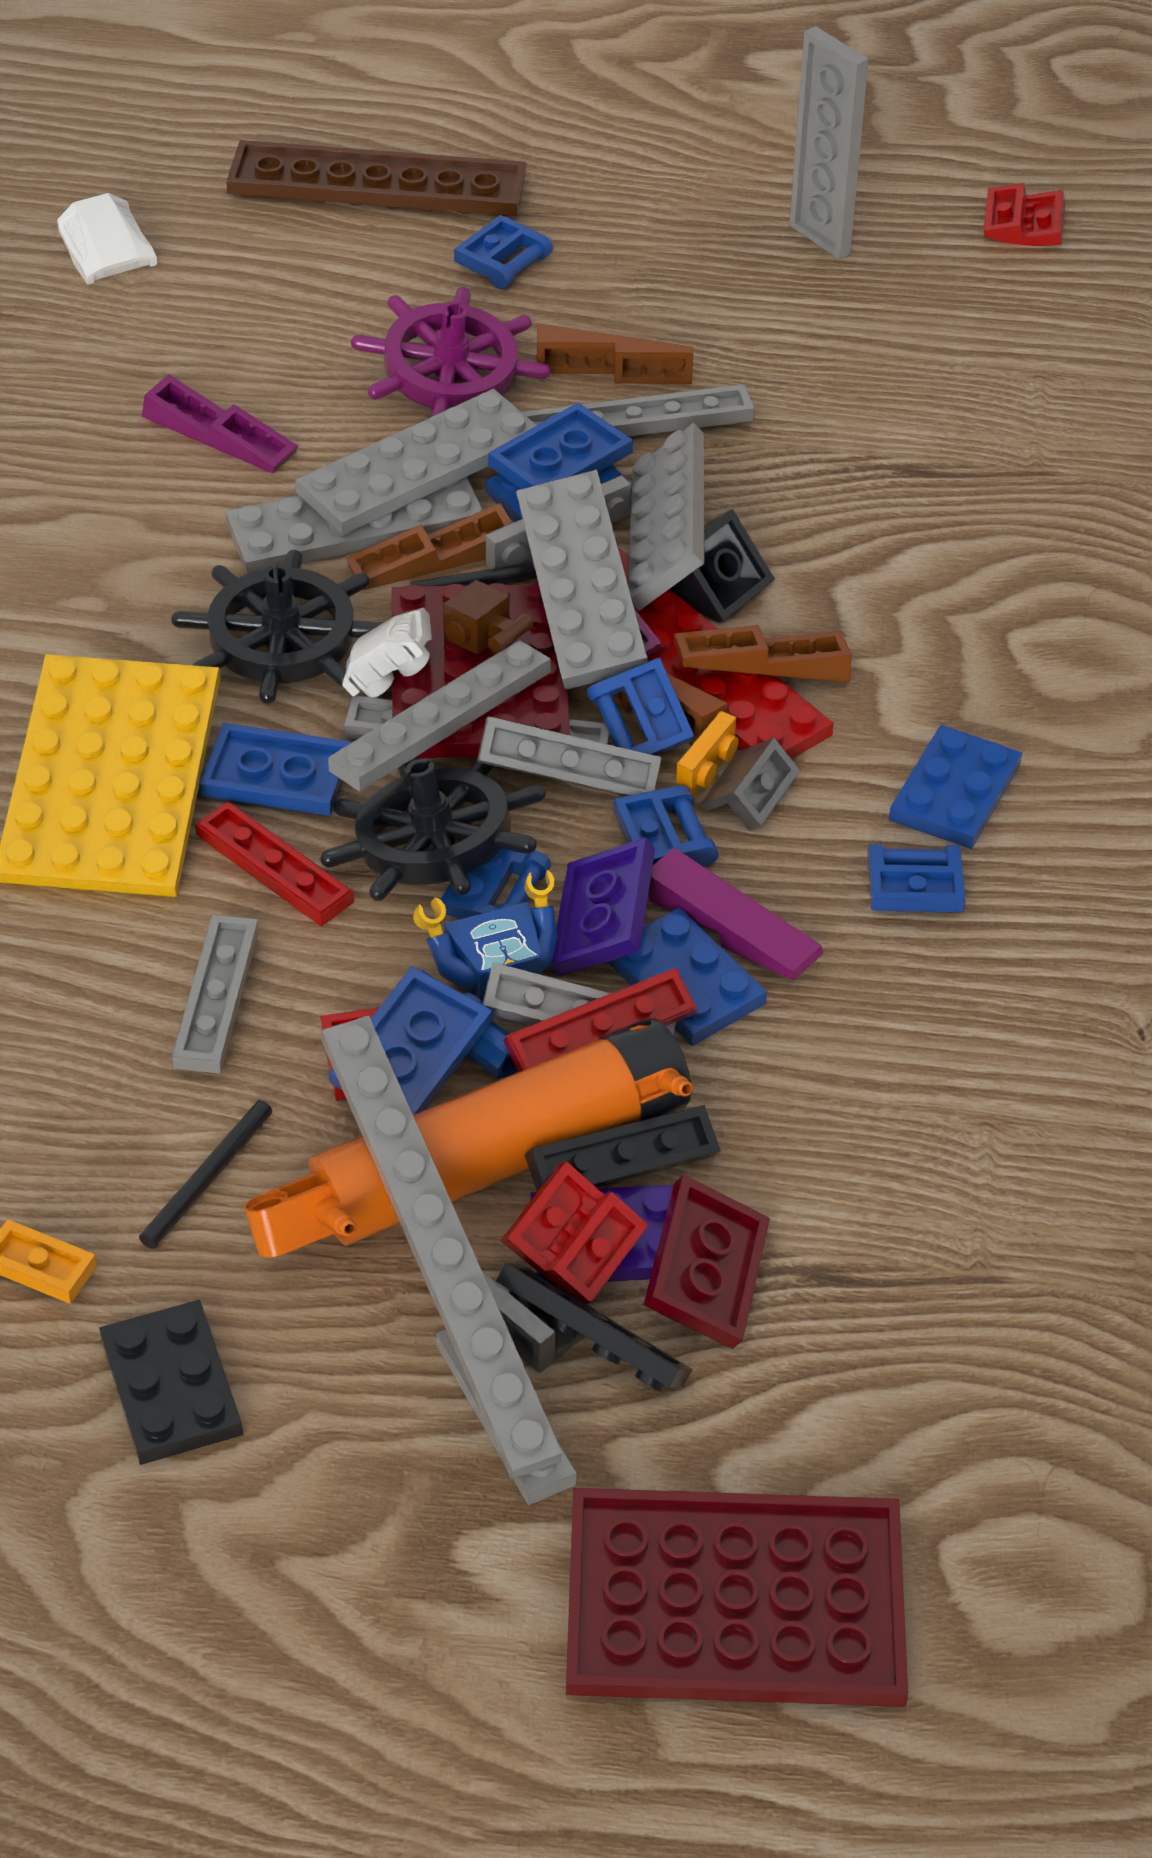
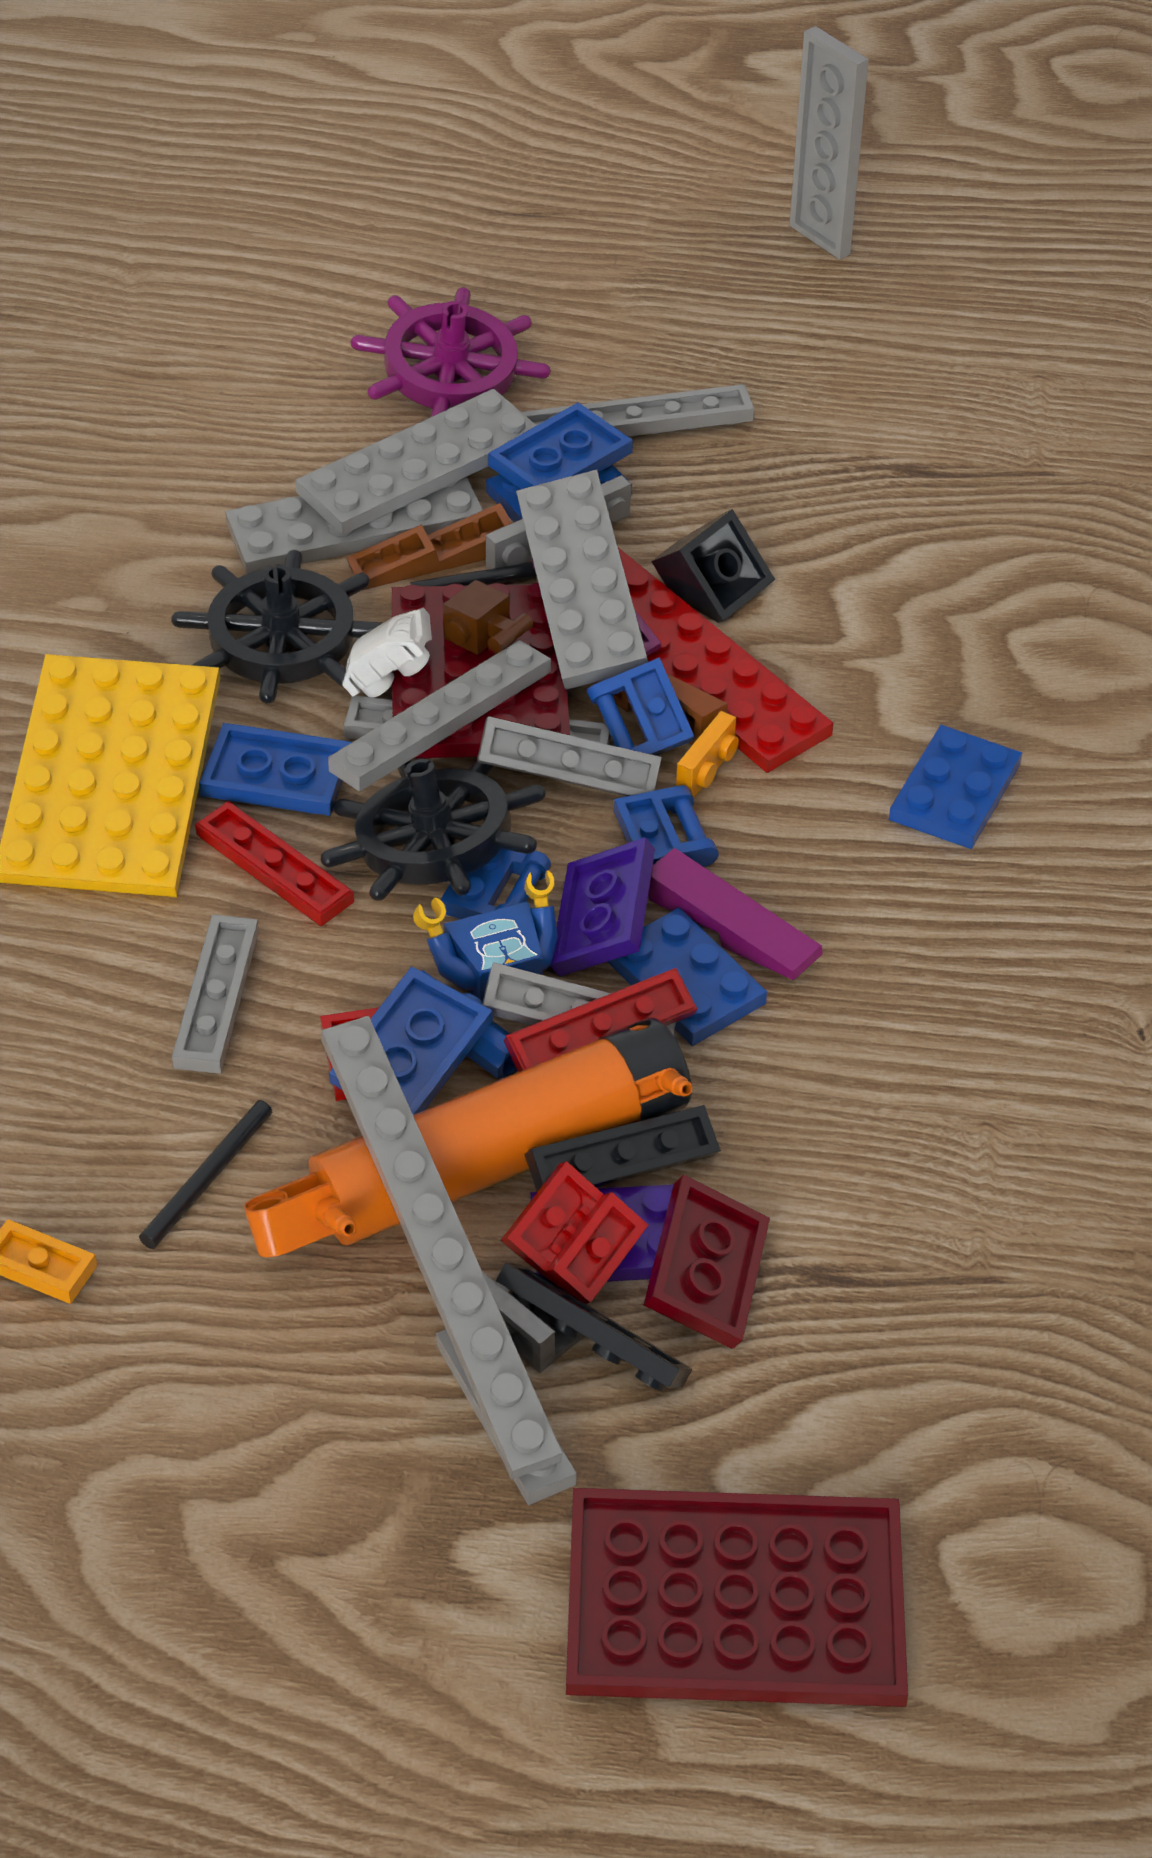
white slope [57,193,157,285] -> none
black plate [99,1299,243,1465] -> none
magenta slope [142,374,298,473] -> none
reddish brown plate [226,140,526,216] -> none
blue plate [454,215,553,290] -> none
dark orange slope [537,323,694,384] -> none
light grey plate [628,423,704,611] -> none
dark orange slope [674,625,852,683] -> none
flat silver panel [700,738,800,830] -> none
blue plate [867,844,965,912] -> none
red slope [983,183,1065,246] -> none

